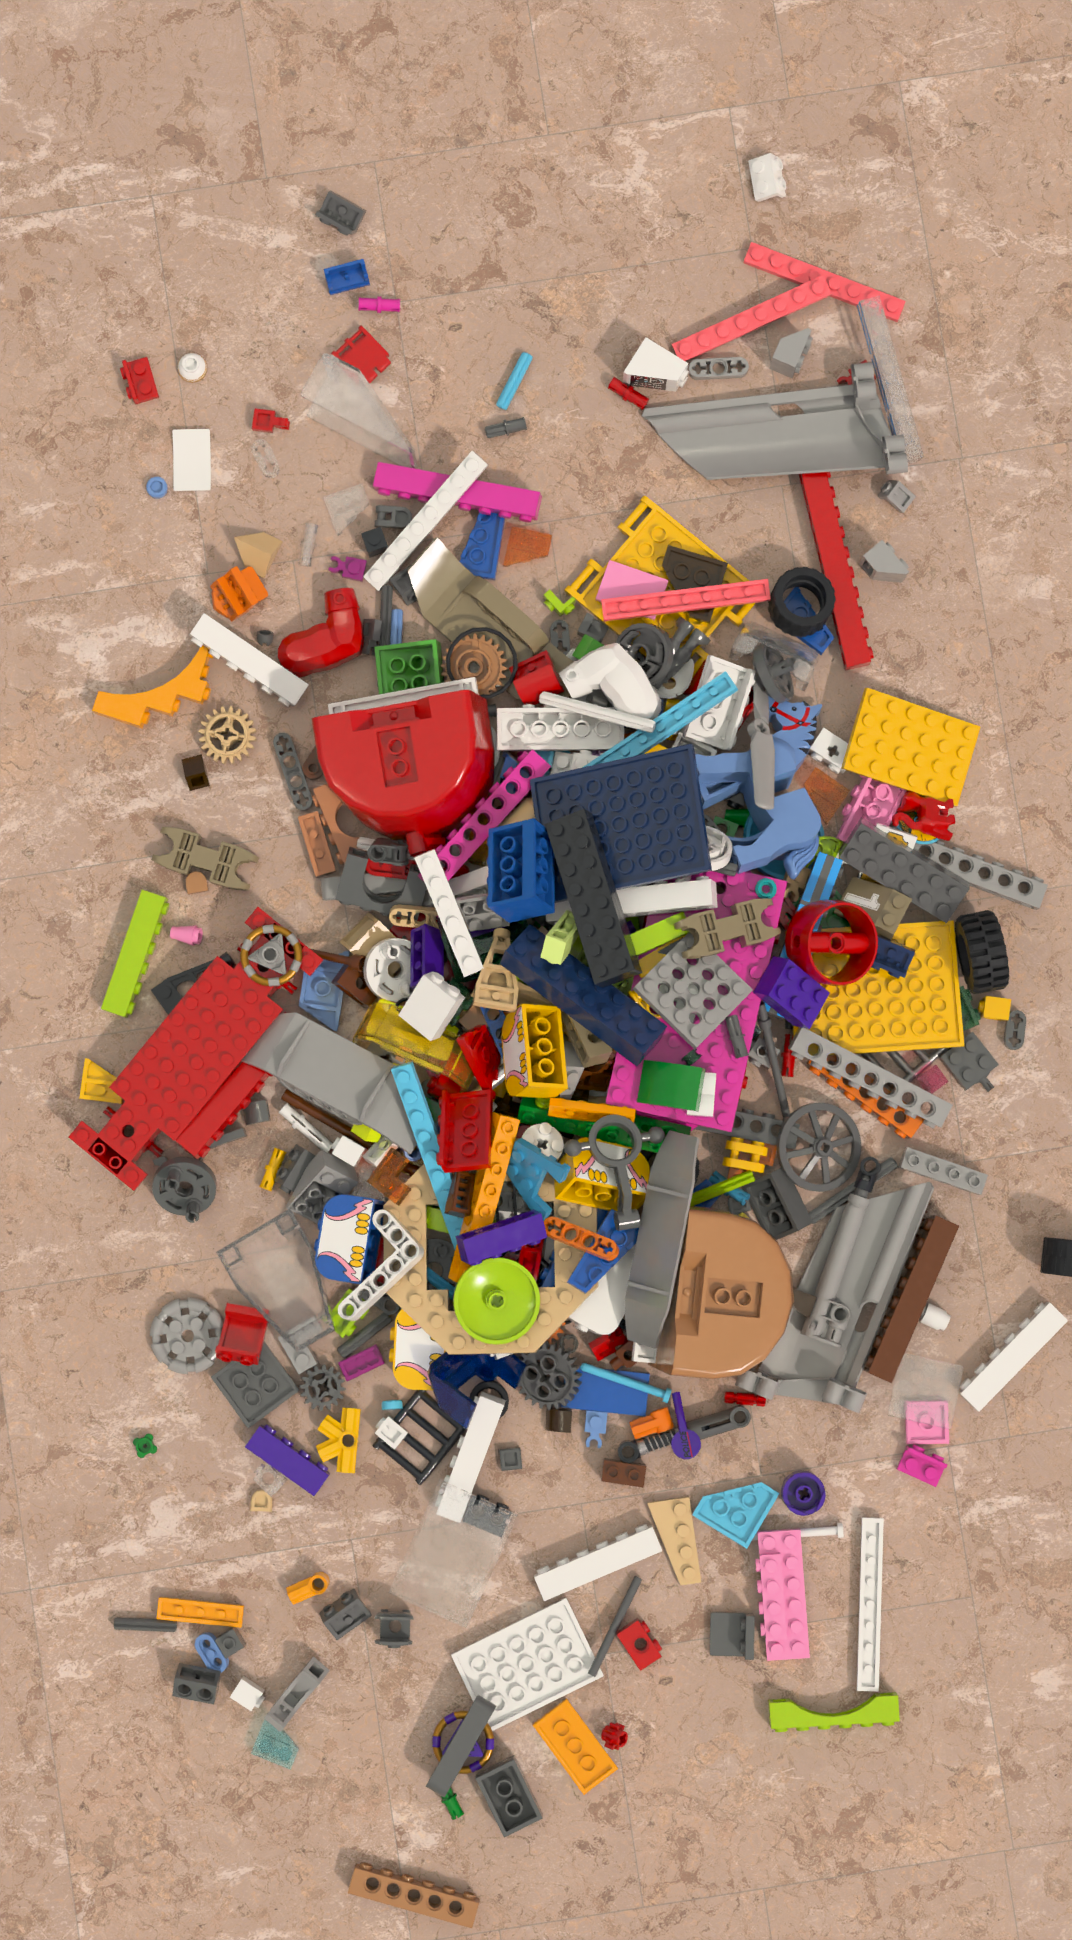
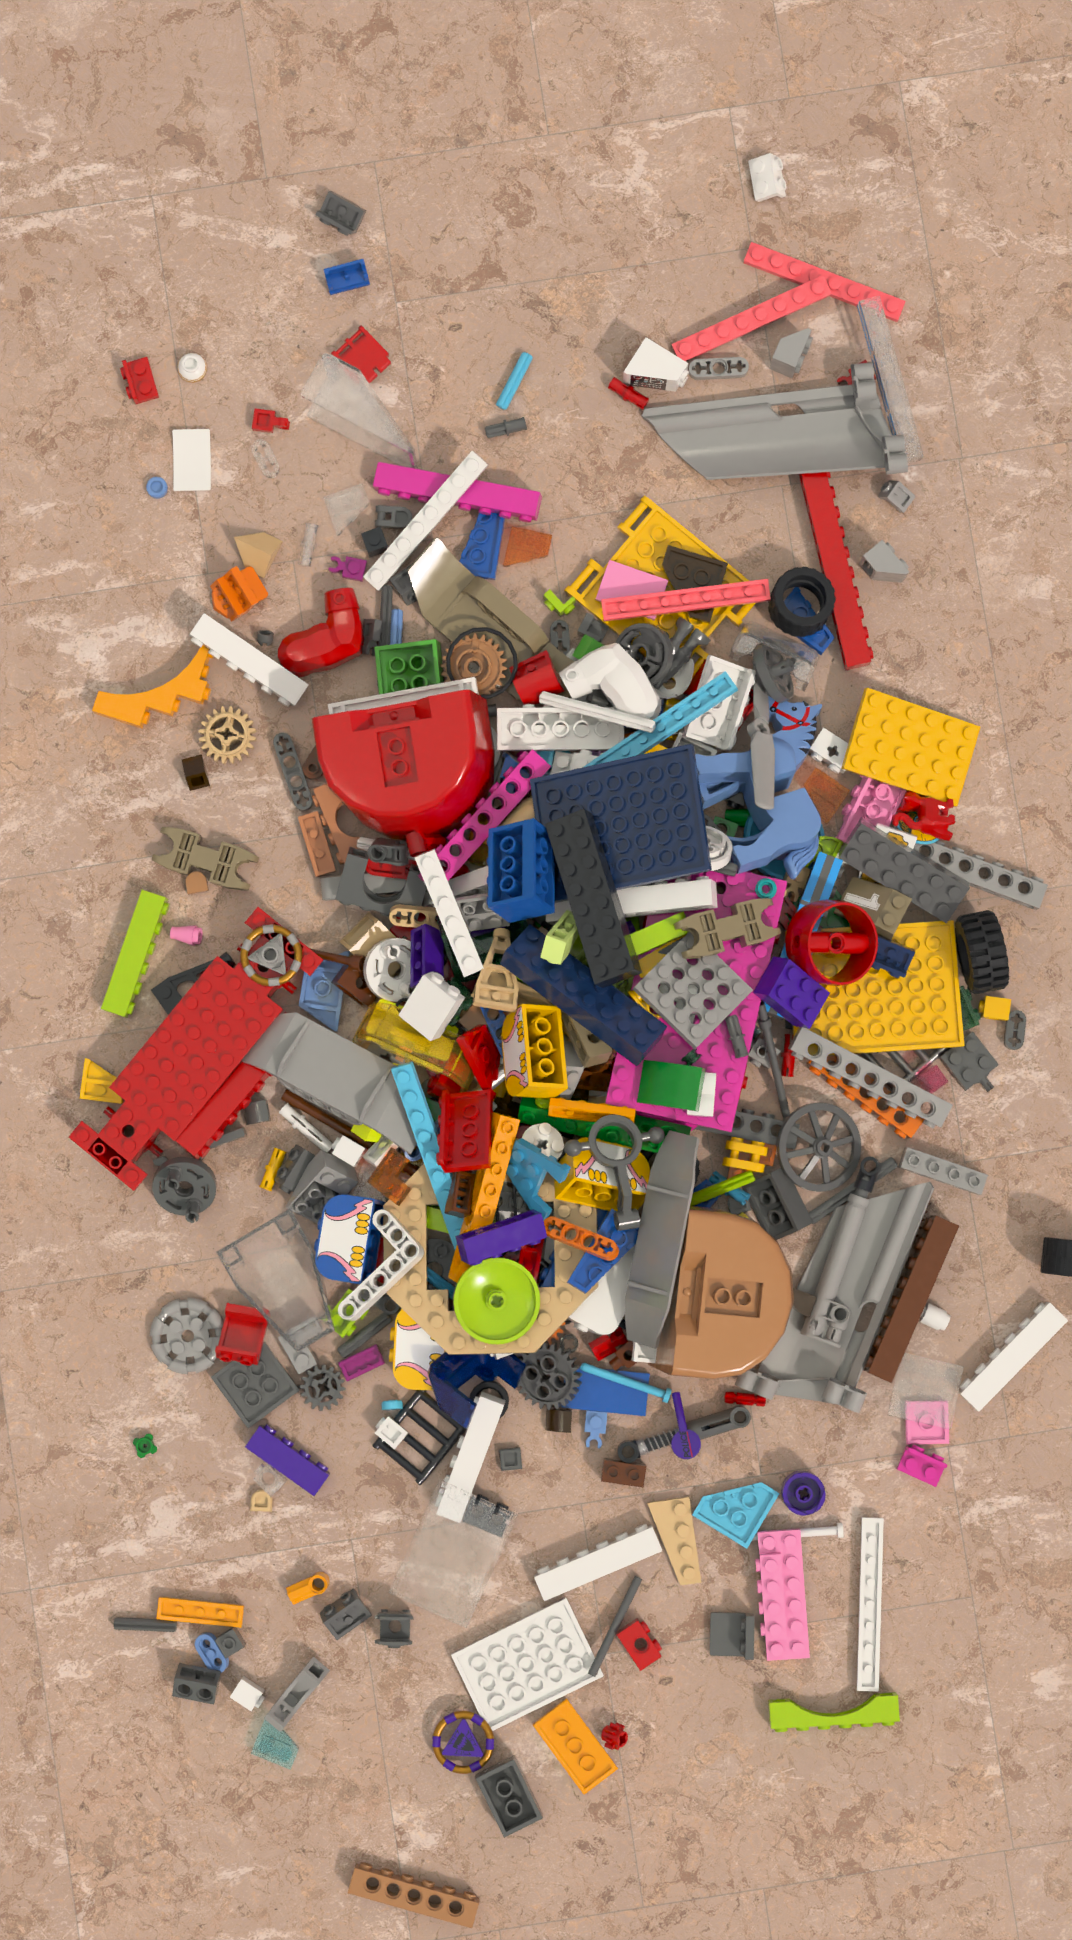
yellow piece [316,1407,361,1473] -> none
dark pink pin [358,296,400,313] -> none
dark grey beam [426,1695,497,1797] -> none
green axle [441,1787,464,1820] -> none
orange piece [629,1407,675,1440] -> none

